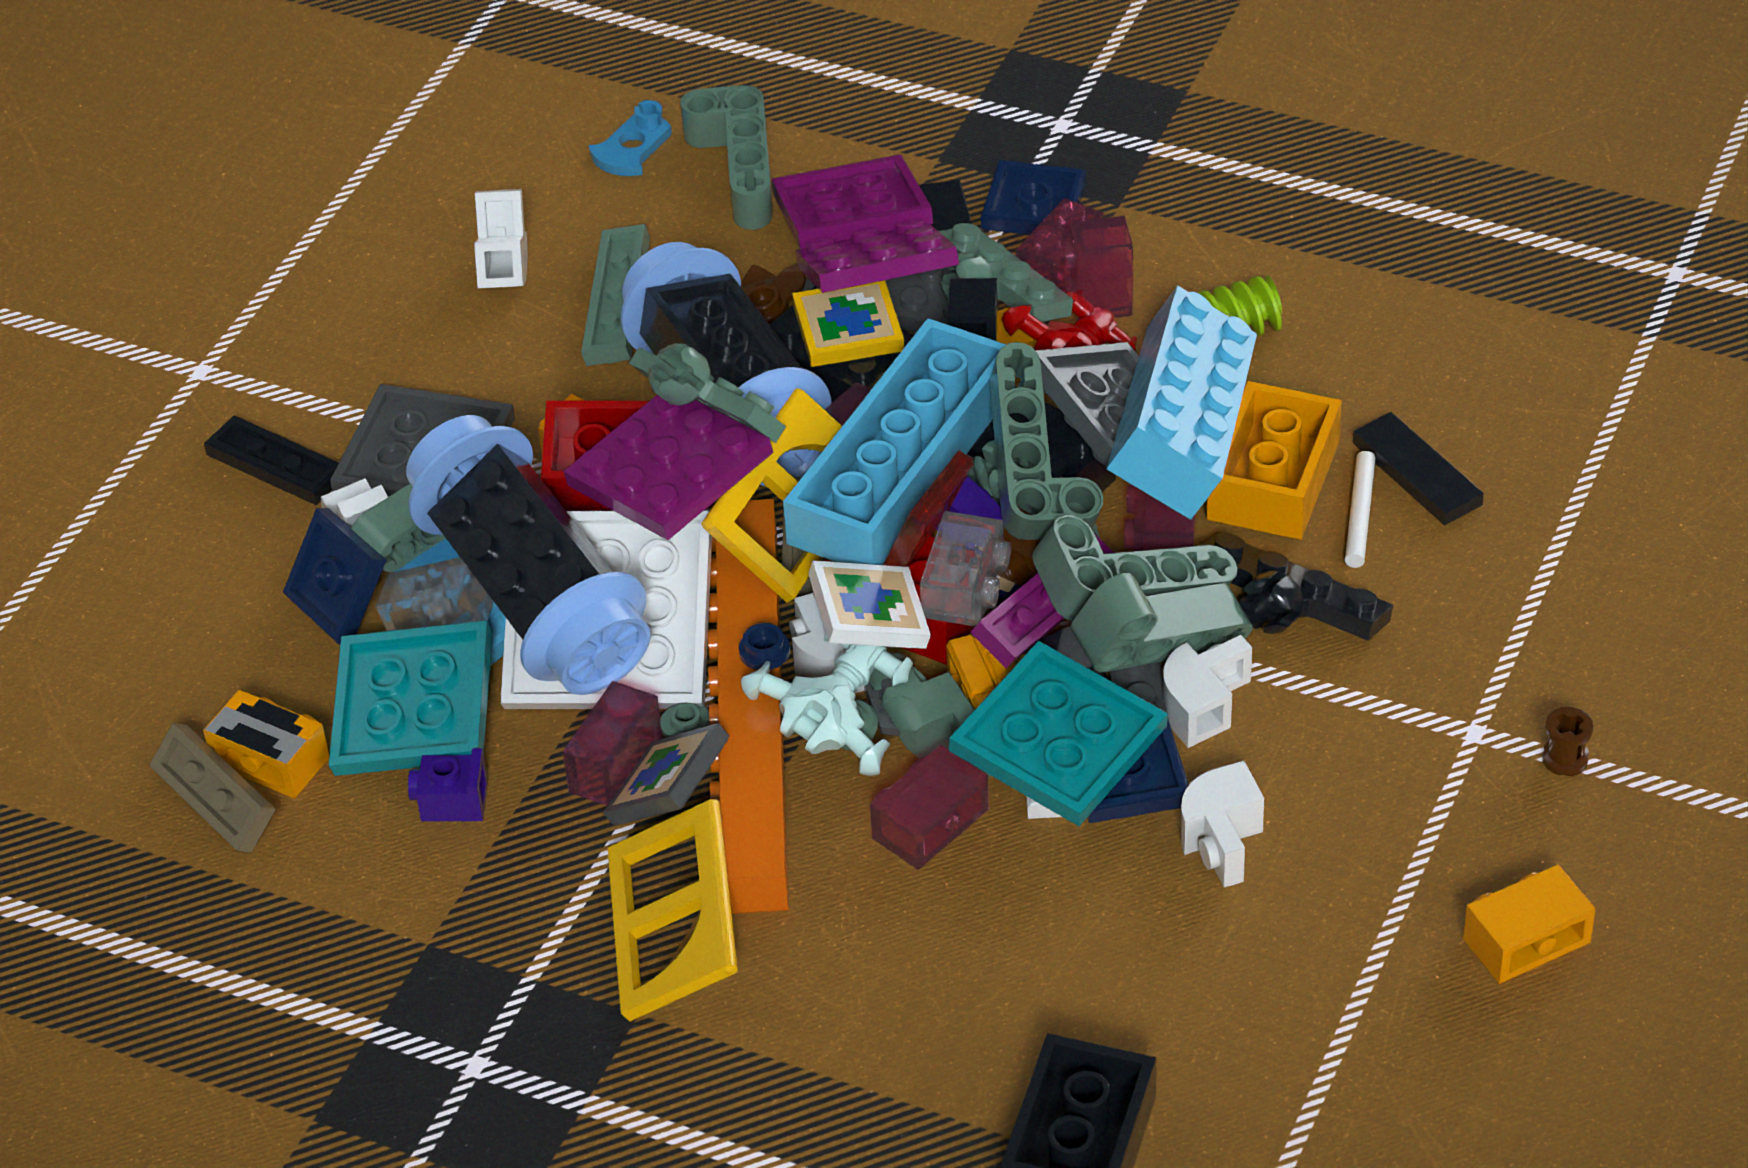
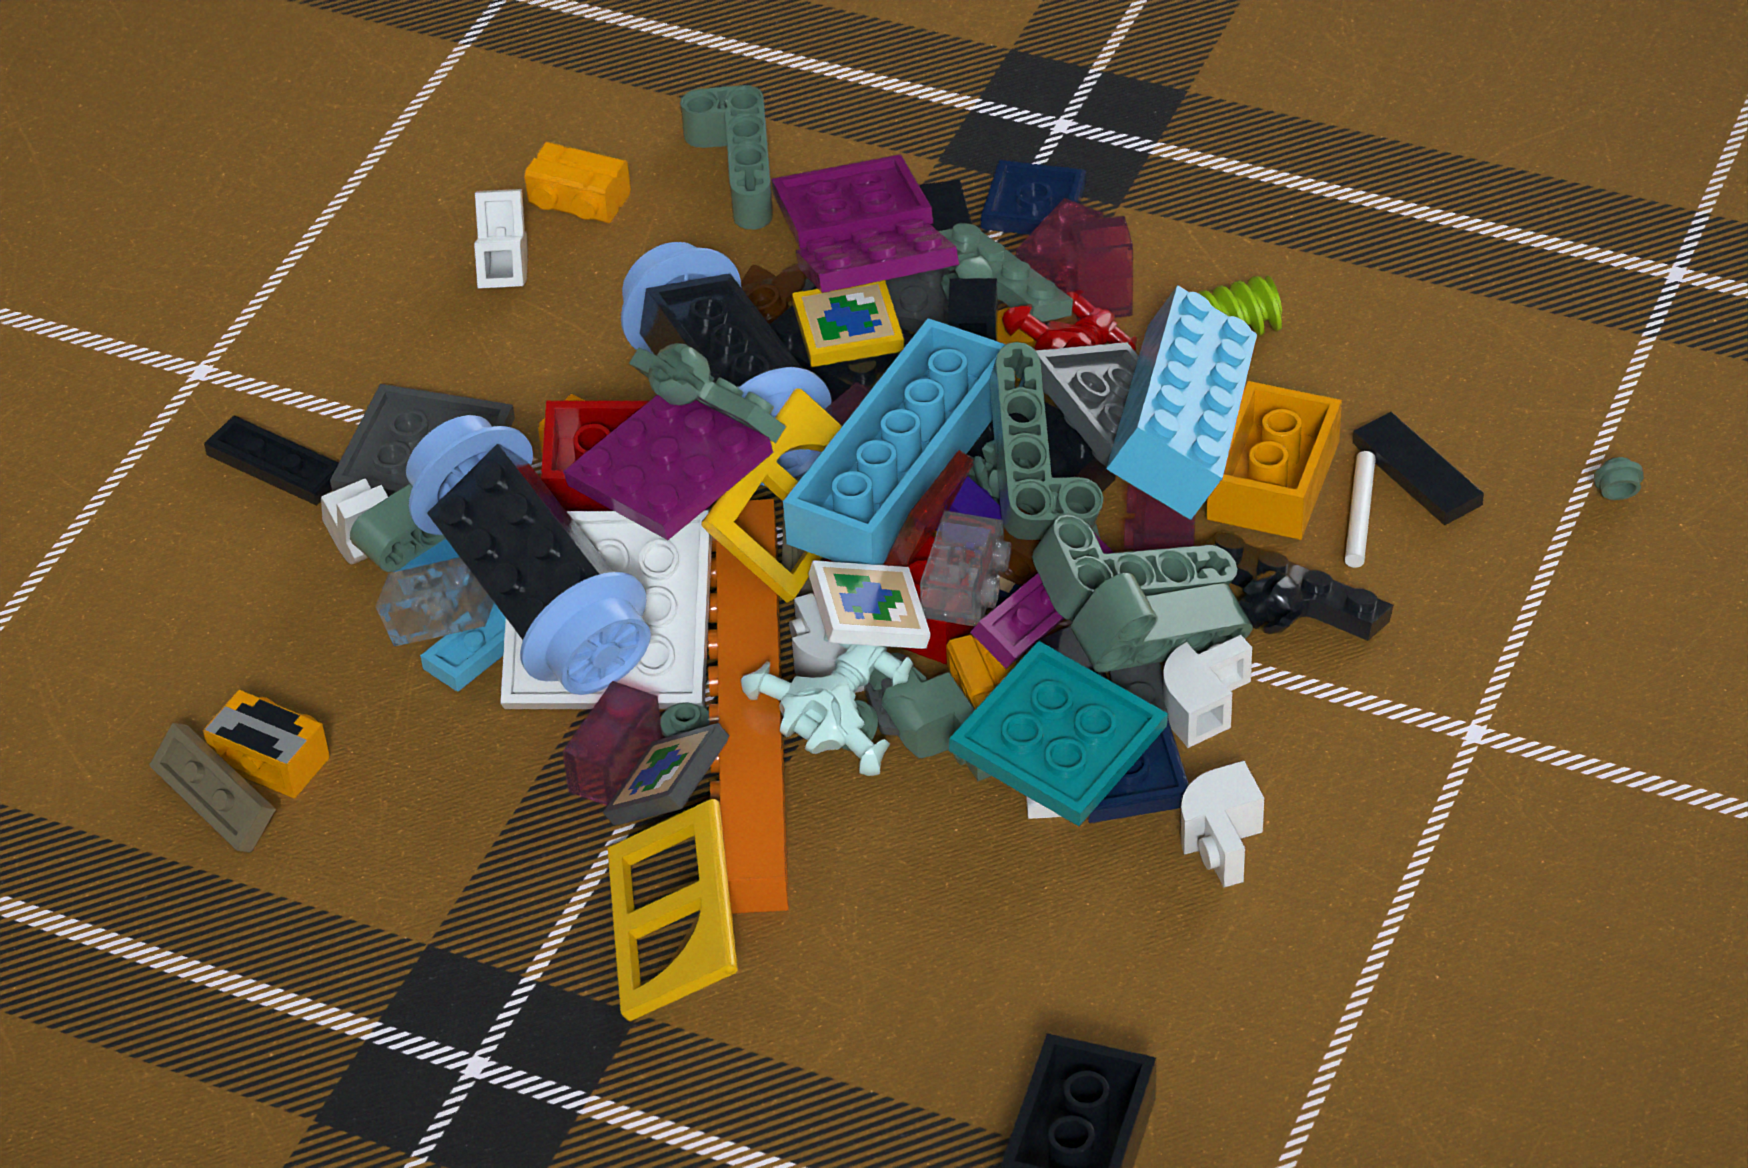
dark blue tile [283,508,386,645] -> none
teal plate [329,621,493,776] -> none
dark purple brick [408,748,488,821] -> none
sand green plate [581,224,650,366] -> none
dark azure piece [589,100,672,176] -> none
dark blue plate [739,623,790,670] -> none
clear pink brick [870,745,989,870] -> none
light orange brick [1463,864,1596,984] -> none
reddish brown bush [1542,707,1594,776] -> none
none -> light orange brick [524,142,631,223]
none -> sand green plate [1594,457,1644,500]

